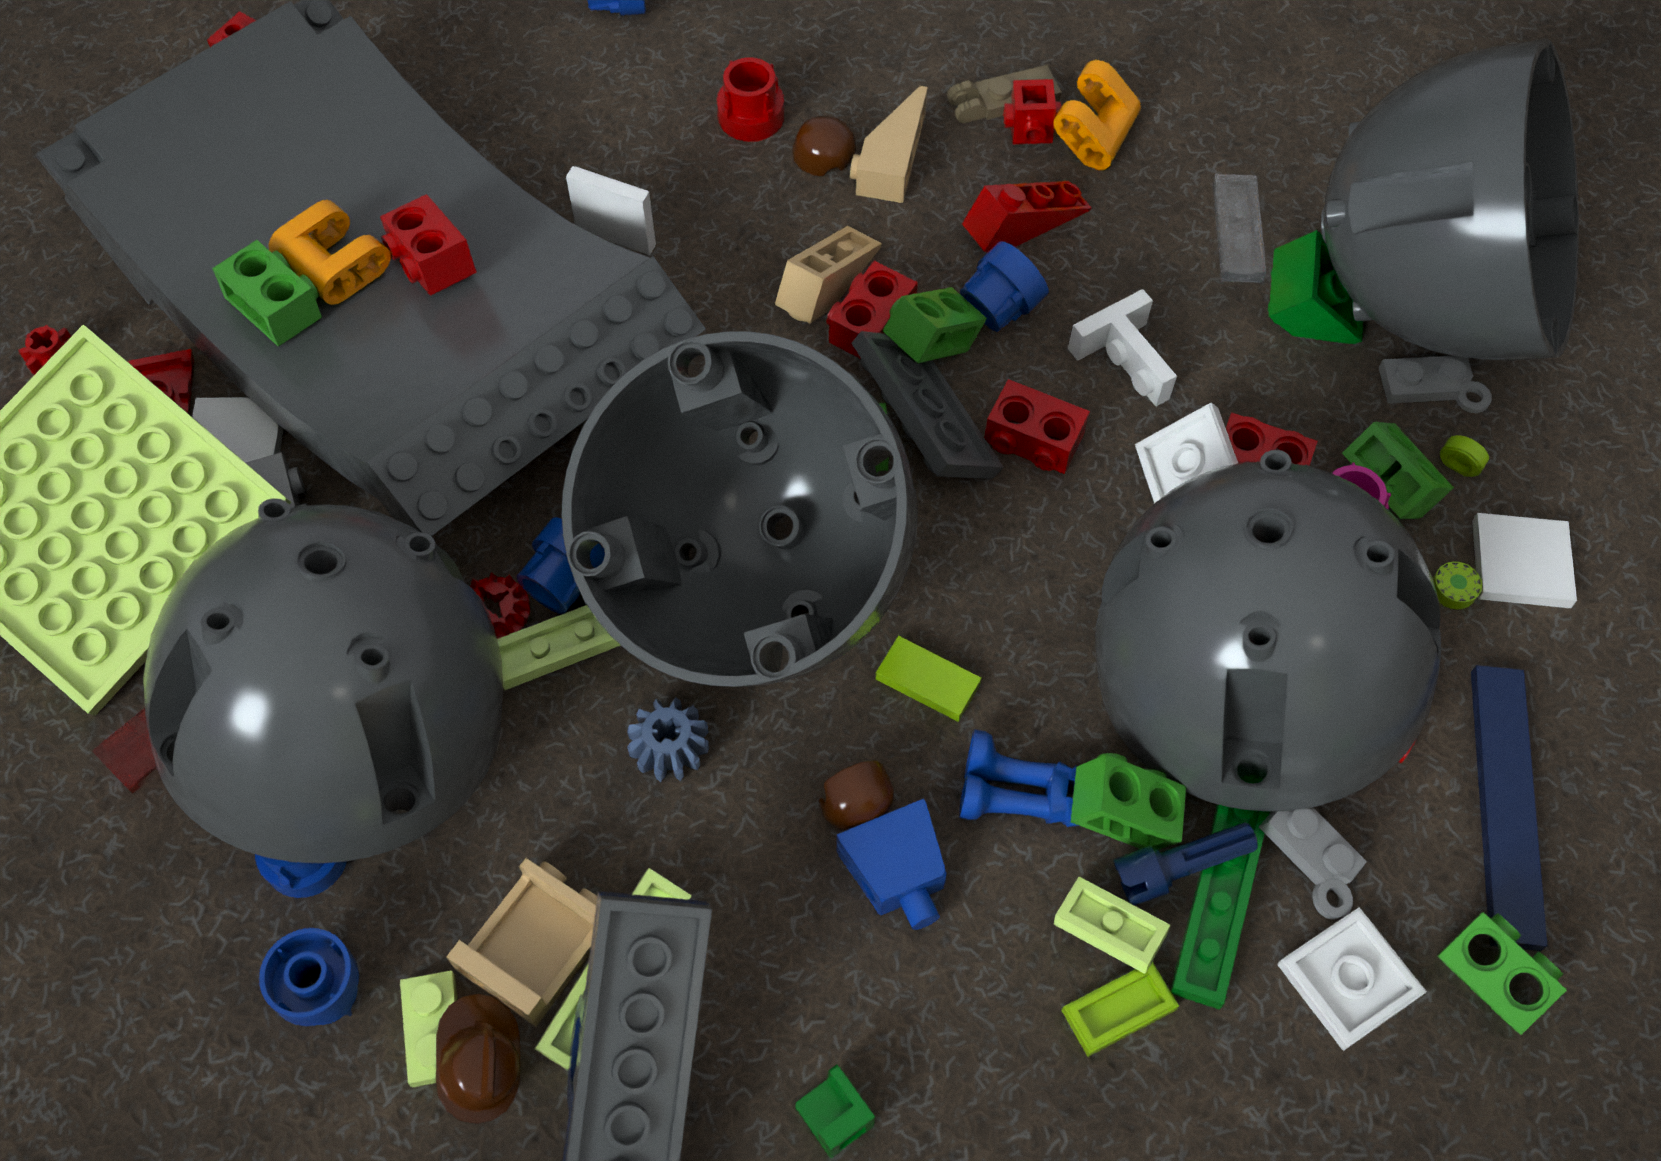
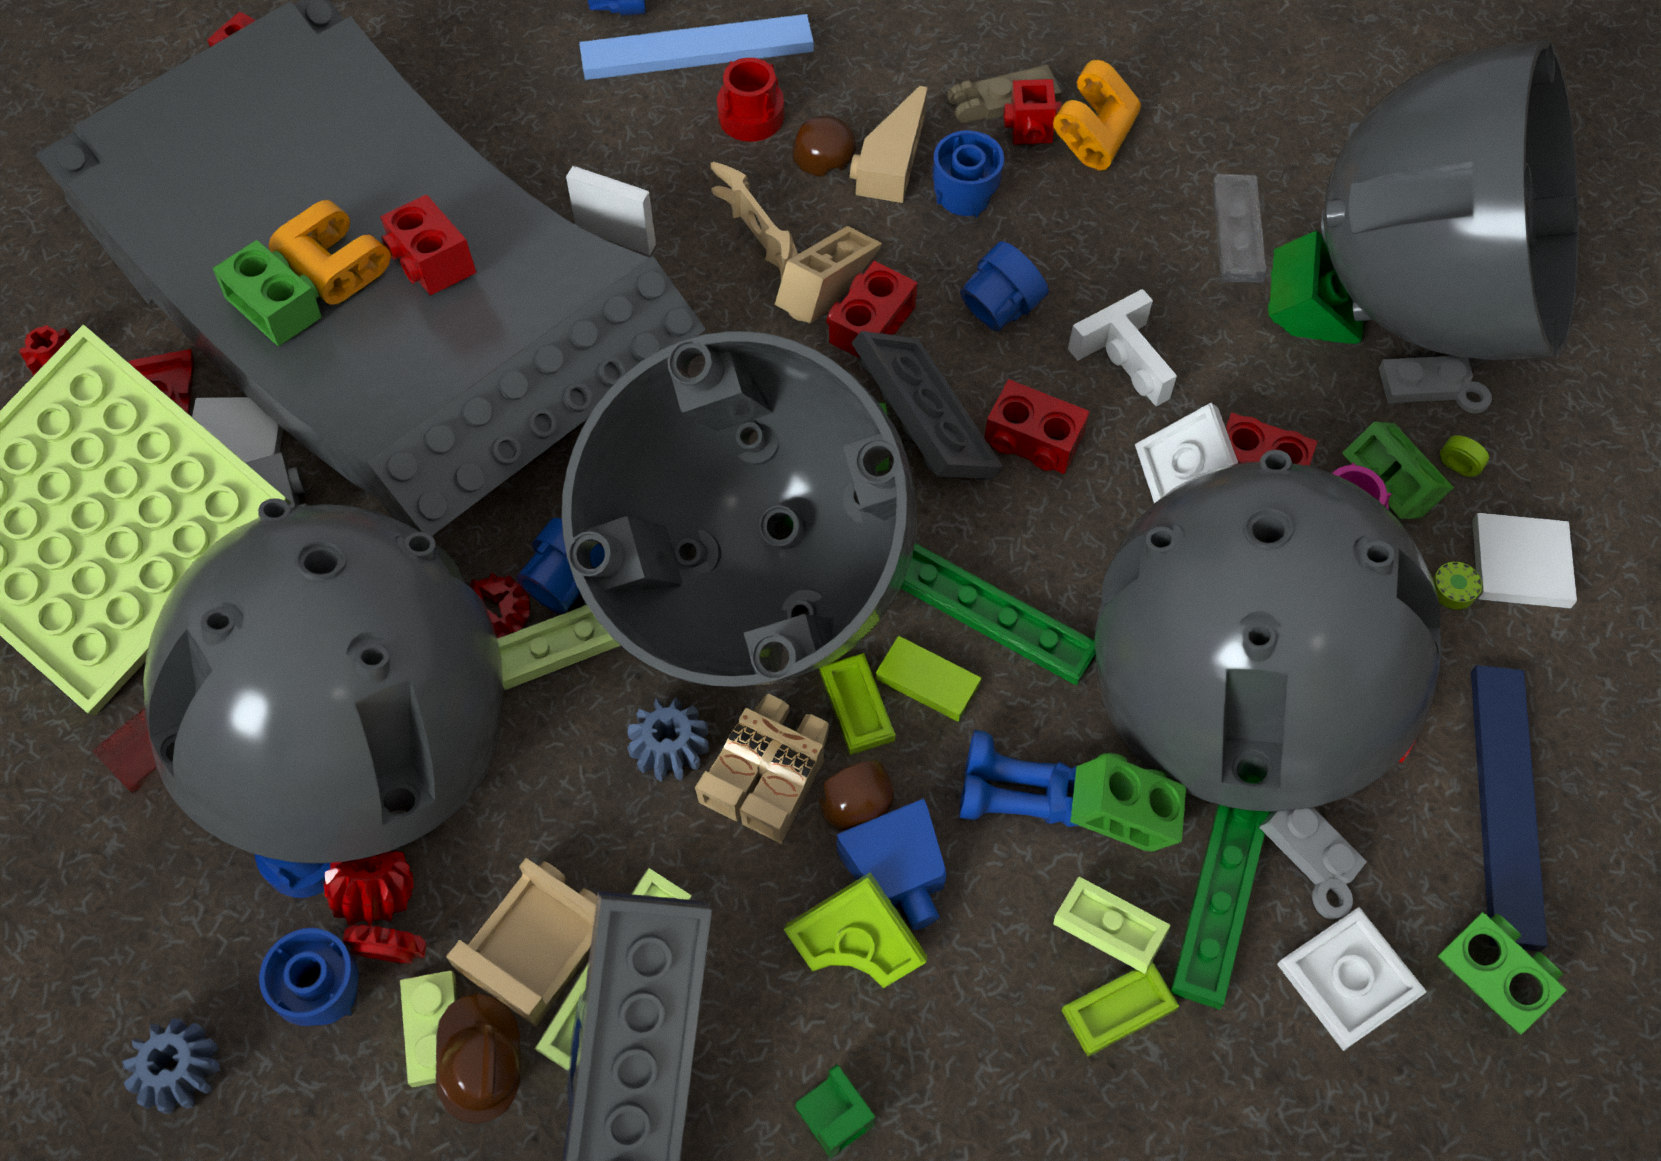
bright green brick [883,287,987,363] -> none
red slope [962,181,1092,252] -> none
dark blue piece [1113,822,1258,906] -> none
none -> sand blue gear [122,1018,221,1114]
none -> red gear [323,851,414,926]
none -> red gear [342,925,427,964]
none -> light blue tile [579,14,813,80]
none -> tan hips [695,694,829,844]
none -> tan piece [711,162,798,281]
none -> green tile [779,516,1096,686]
none -> lime tile [784,872,928,988]
none -> lime tile [819,653,896,755]
none -> blue piece [932,130,1004,218]

